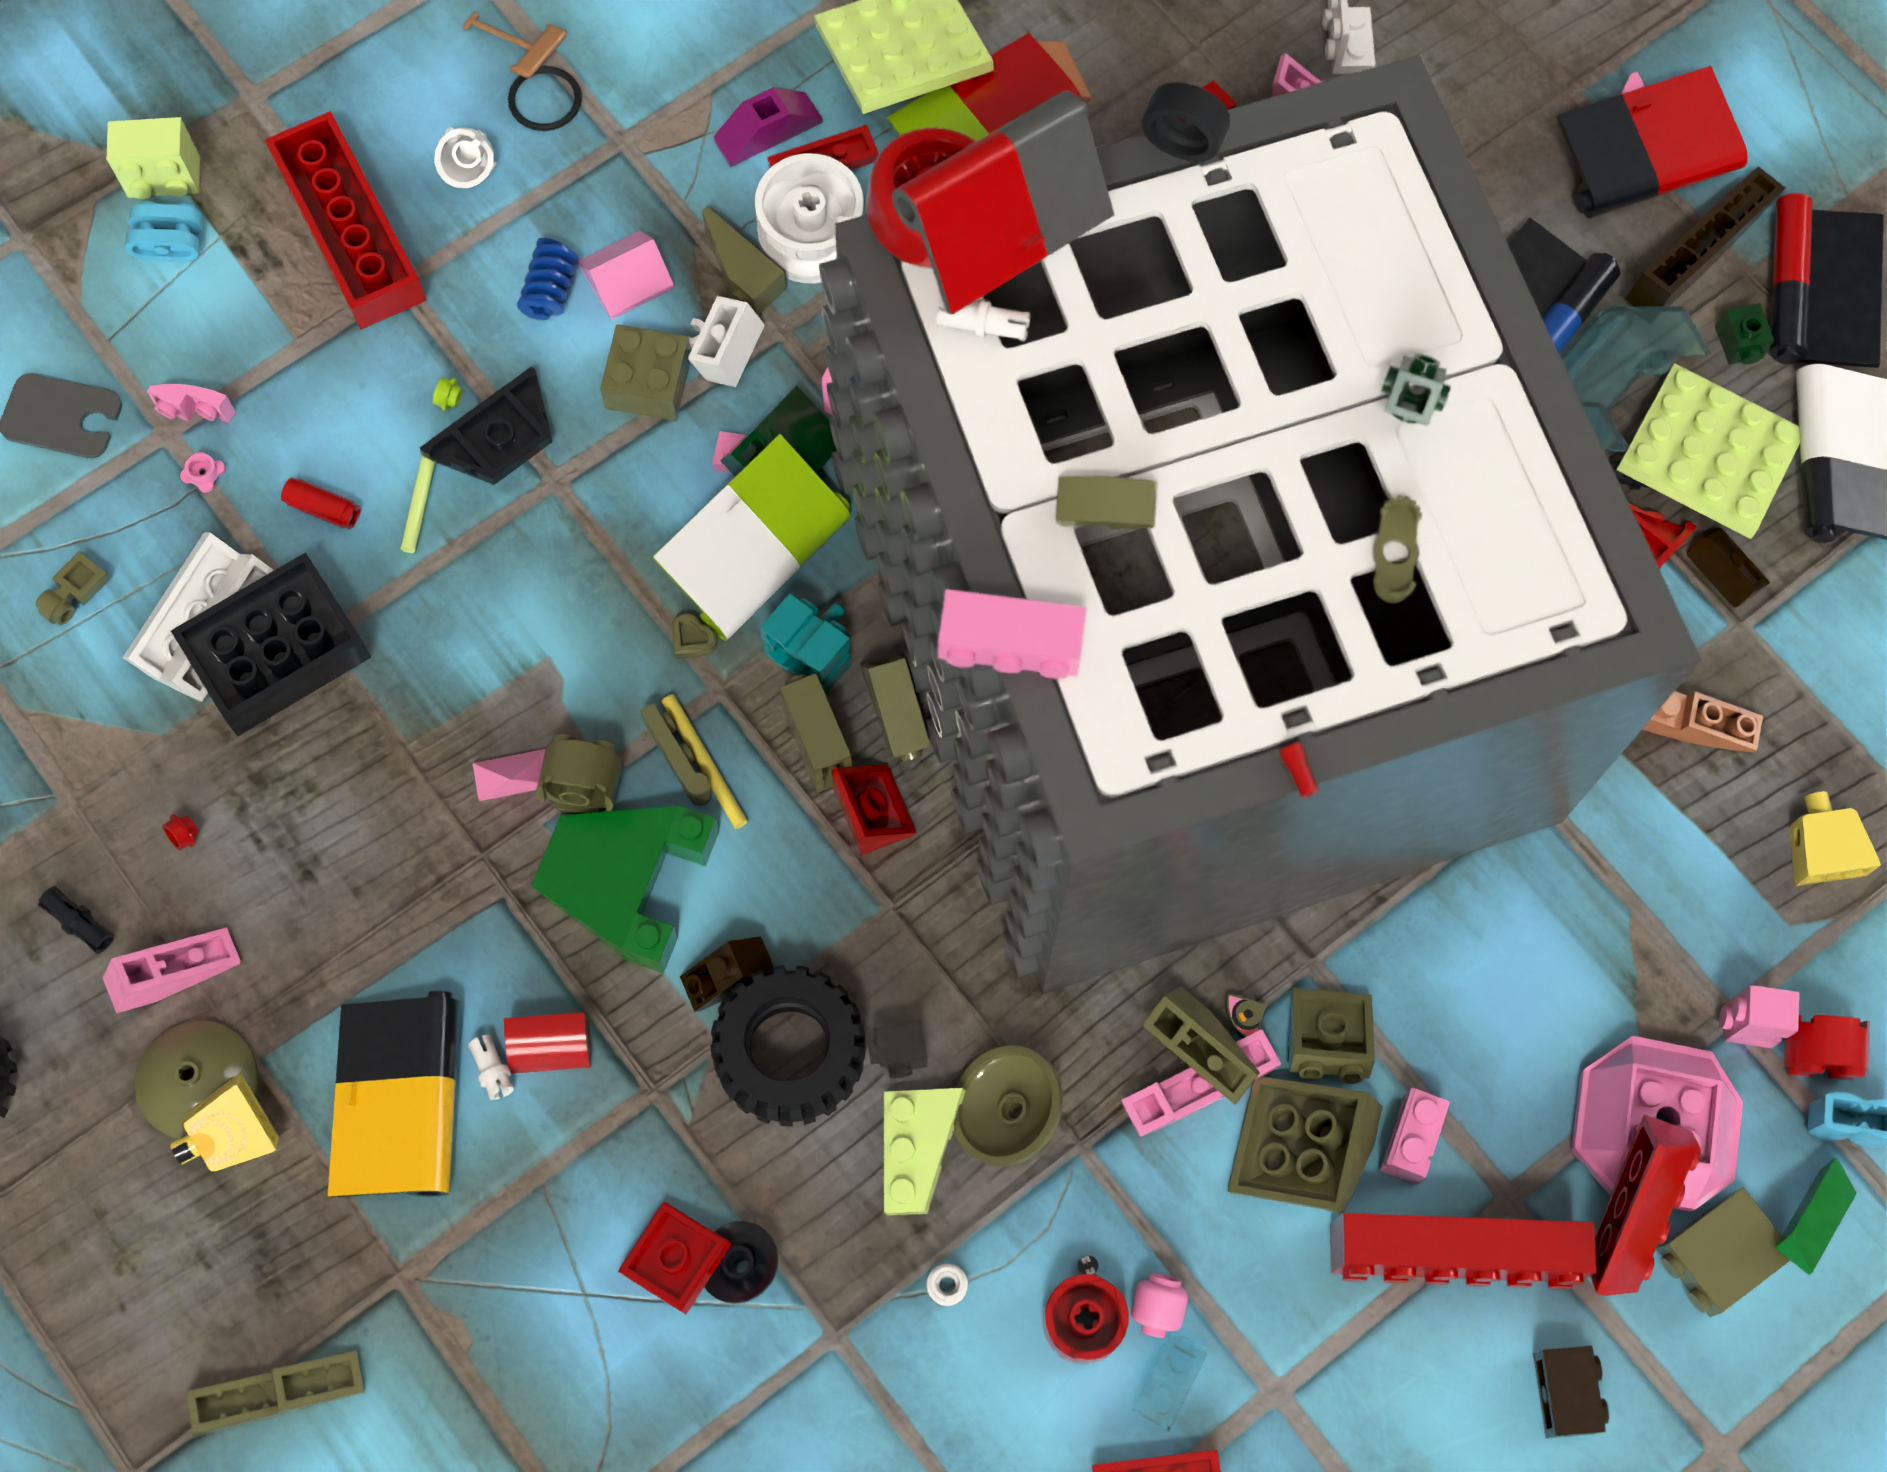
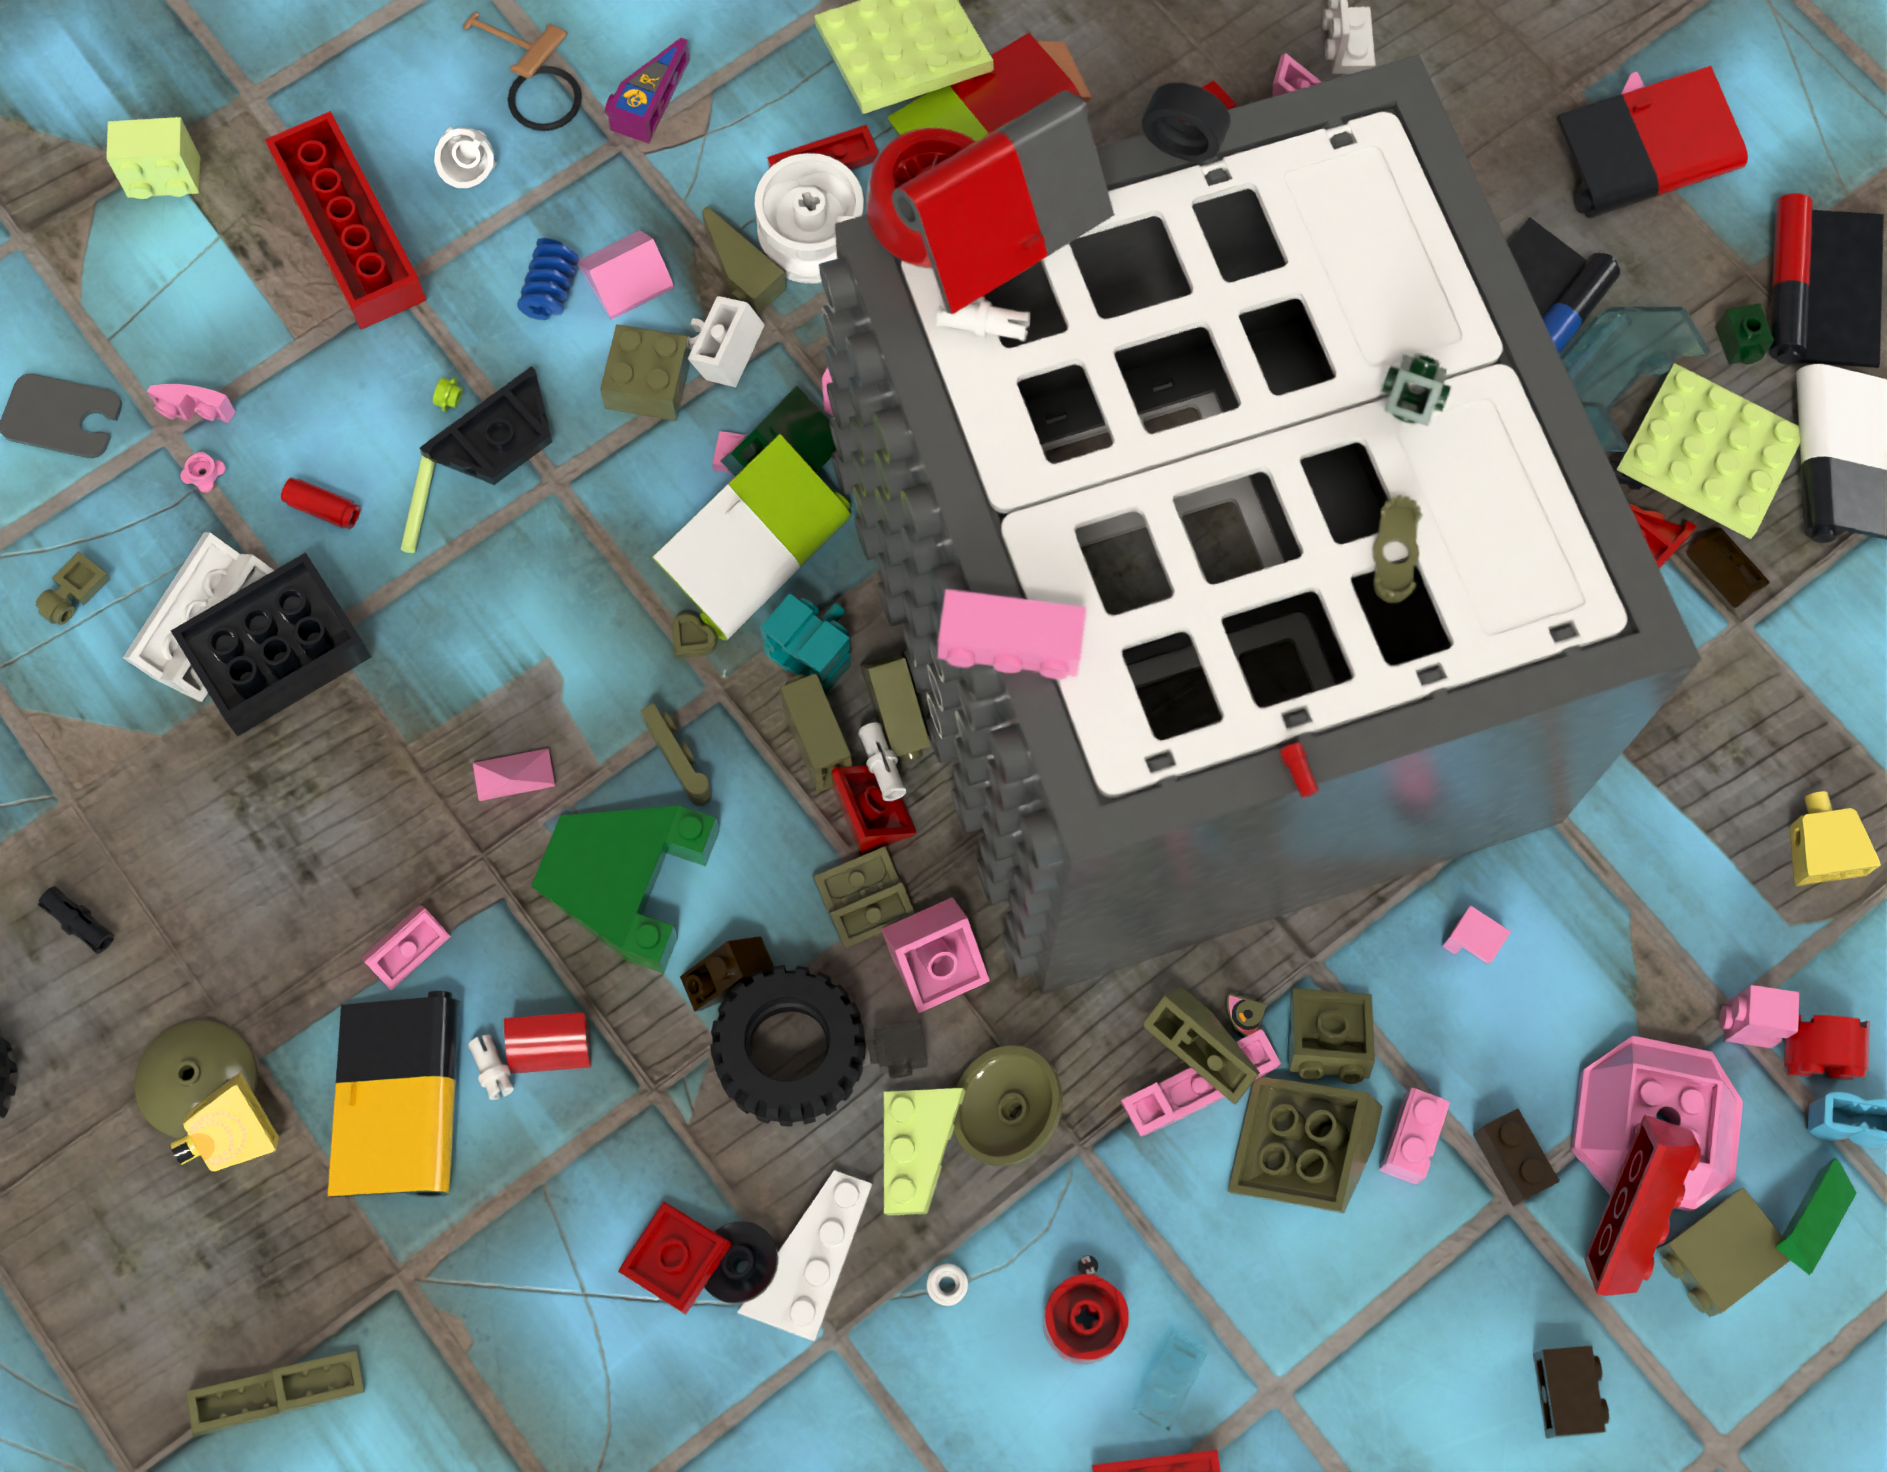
bright pink slope [103,927,241,1013] -> none
medium azure brick [125,201,203,261] -> none
red plate [162,814,199,851] -> none
olive brick [536,734,622,814] -> none
light yellow bar [661,694,748,829] -> none
magenta slope [713,87,823,167] -> none
olive slope [1056,476,1157,529] -> none
bright pink head [1130,1273,1189,1338] -> none
red brick [1330,1213,1597,1290] -> none
dark brown slope [1625,166,1786,321] -> none
nougat slope [1642,691,1763,753] -> none
none -> bright pink slope [361,905,451,990]
none -> magenta slope [605,38,690,144]
none -> white wing [738,1170,873,1342]
none -> olive slope [812,846,915,949]
none -> white pin [858,722,907,801]
none -> bright pink slope [881,897,990,1014]
none -> bright pink panel [1442,905,1511,964]
none -> dark brown brick [1473,1108,1560,1207]

